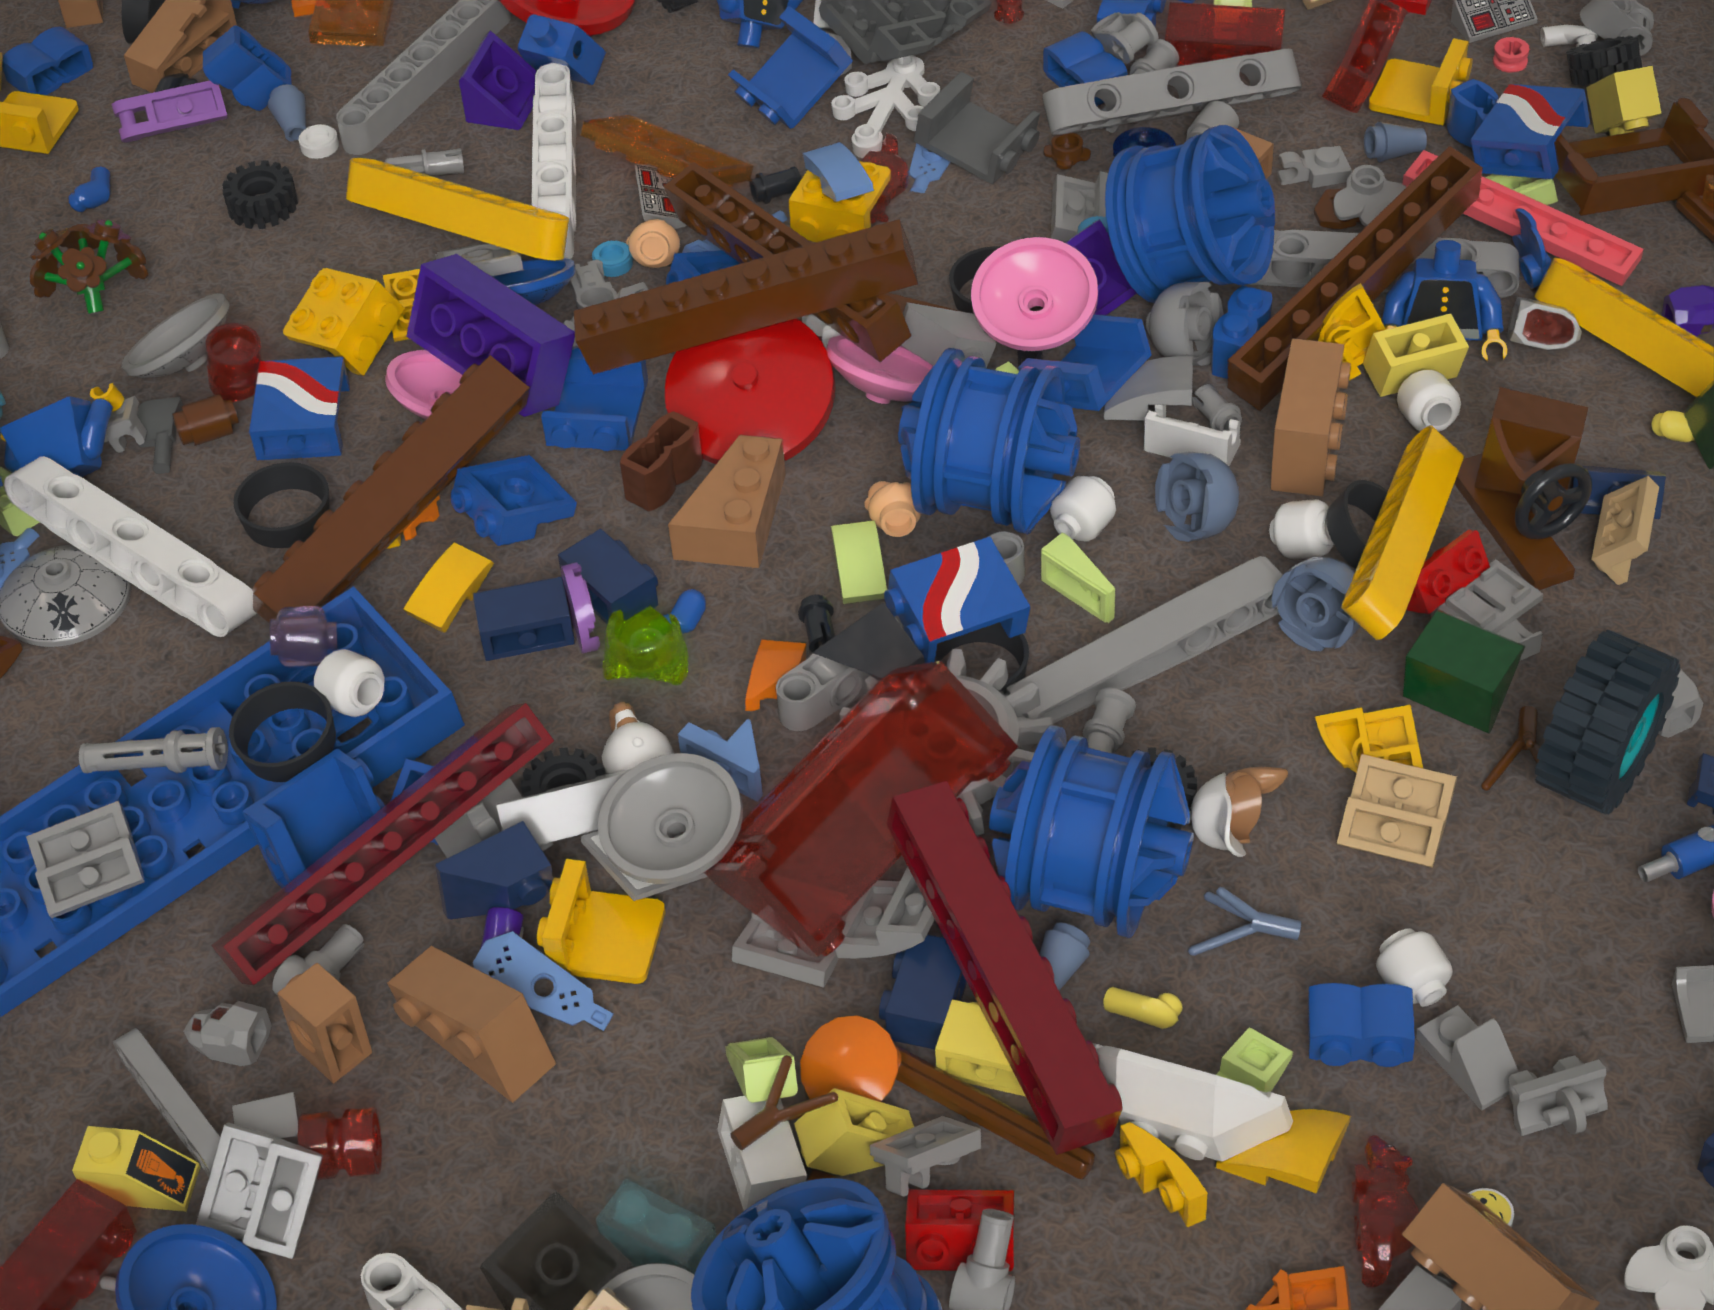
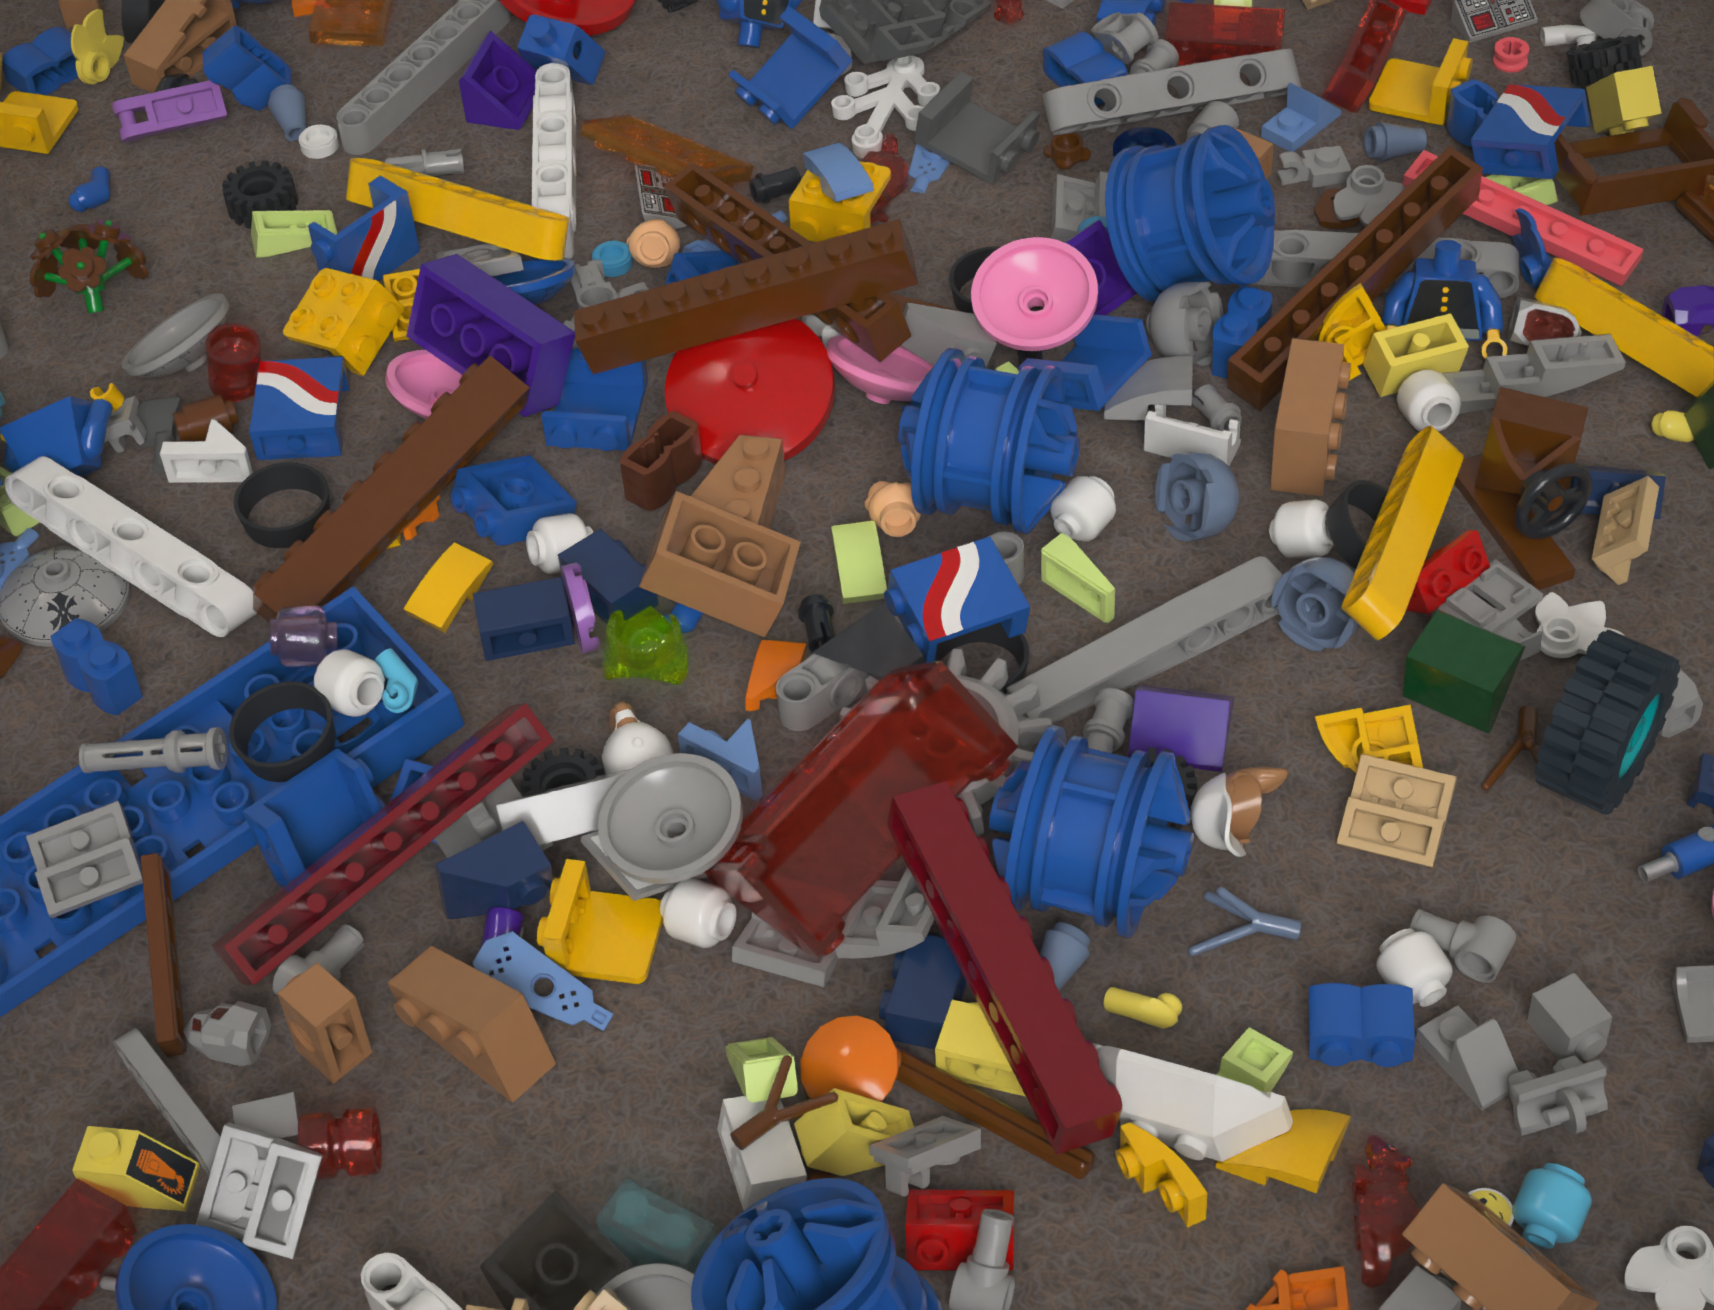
none -> blue brick [50,618,143,715]
none -> light yellow plate [71,9,124,85]
none -> reddish brown tile [141,853,187,1057]
none -> white slope [160,419,253,483]
none -> yellowish green slope [251,210,338,258]
none -> blue panel [308,176,420,281]
none -> medium azure arm [375,648,418,713]
none -> white head [526,513,593,574]
none -> medium nougat brick [639,491,801,638]
none -> white head [660,878,736,948]
none -> dark purple slope [1128,685,1234,772]
none -> medium blue slope [1261,82,1341,152]
none -> light grey pin [1410,909,1516,983]
none -> light grey slope [1442,334,1626,414]
none -> medium azure head [1512,1163,1592,1249]
none -> light grey brick [1527,973,1612,1061]
none -> white plate [1535,592,1625,658]

